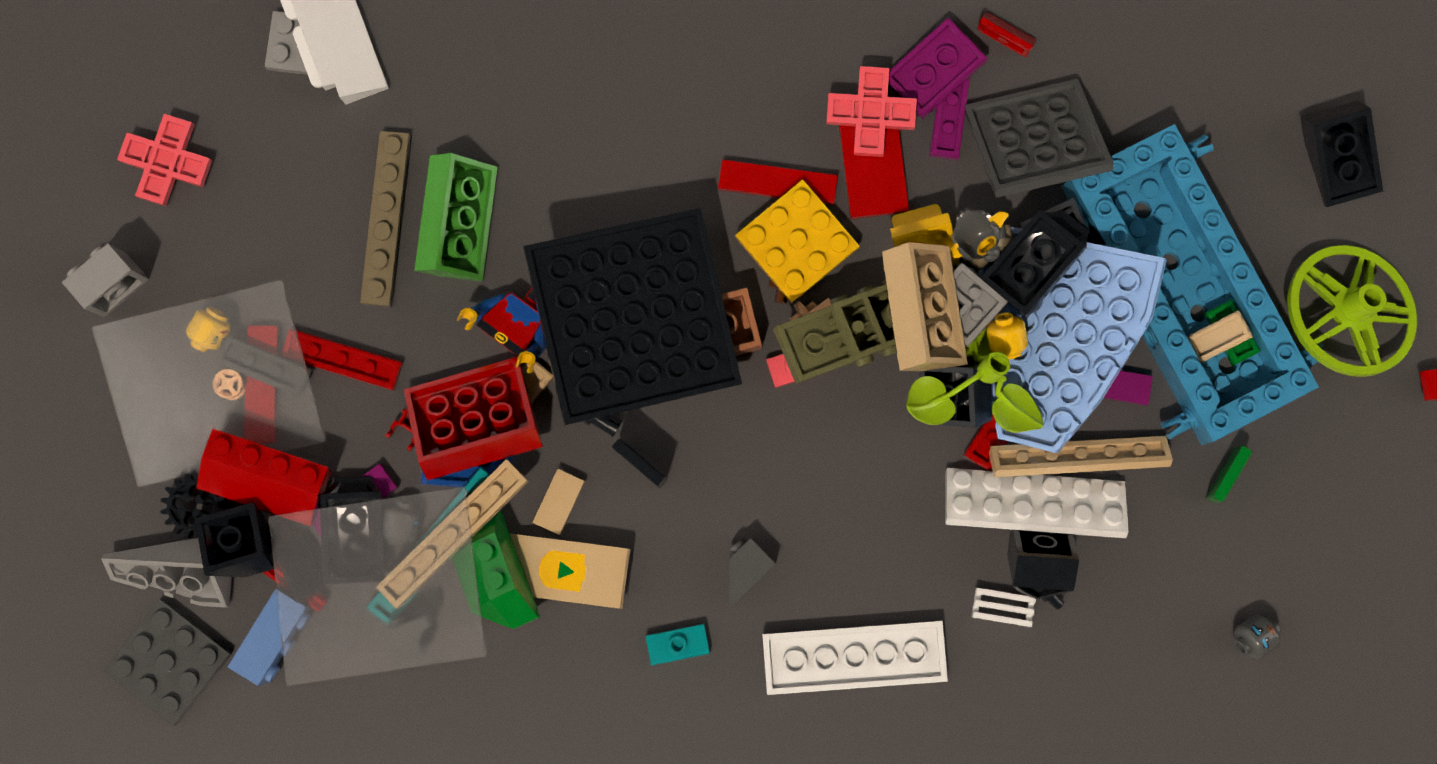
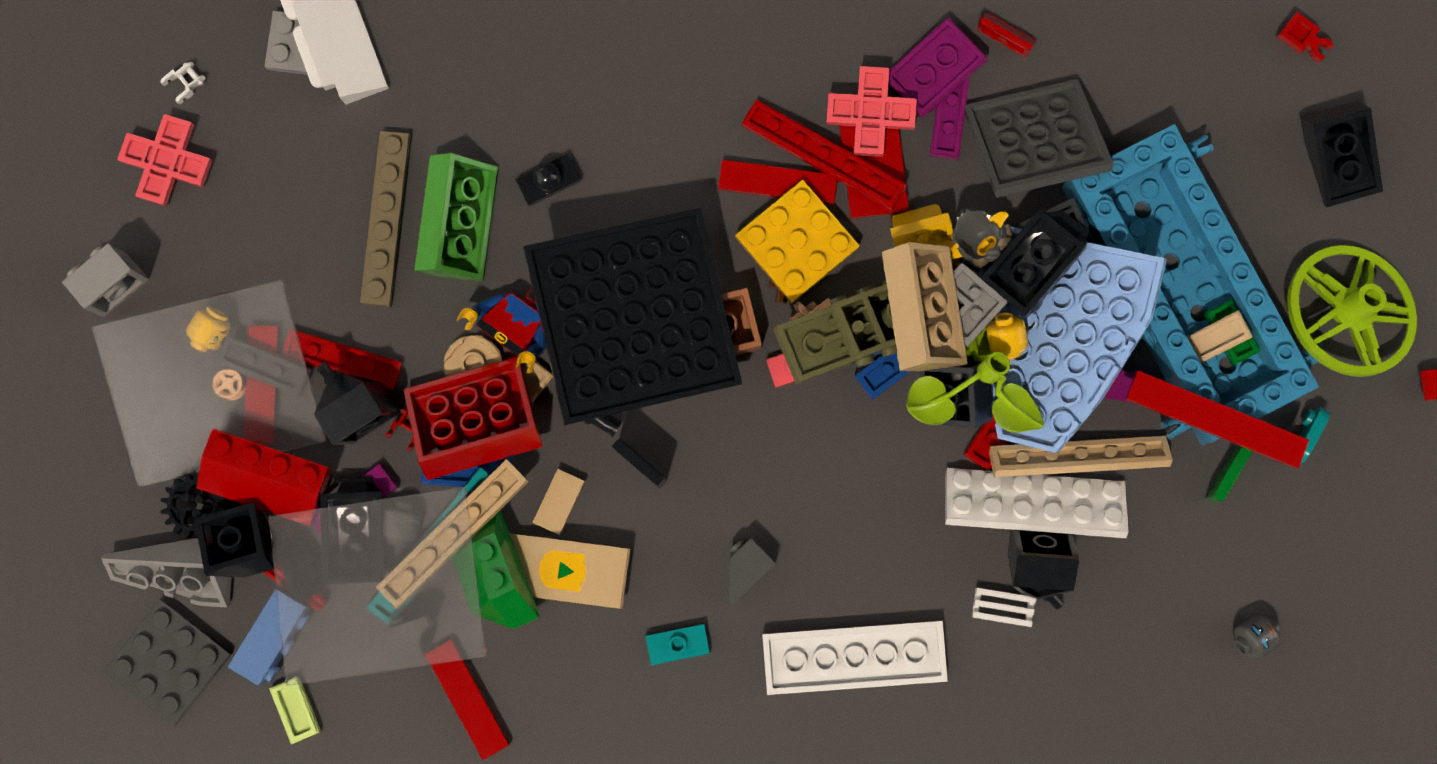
none -> white piece [160,62,205,104]
none -> yellowish green tile [269,676,321,744]
none -> black piece [314,362,401,445]
none -> red tile [425,639,510,760]
none -> tan tile [444,335,503,377]
none -> black tile [515,154,581,207]
none -> red tile [741,99,907,211]
none -> blue plate [854,353,911,400]
none -> red tile [1125,371,1309,469]
none -> red plate [1277,12,1334,63]
none -> teal plate [1296,406,1331,464]

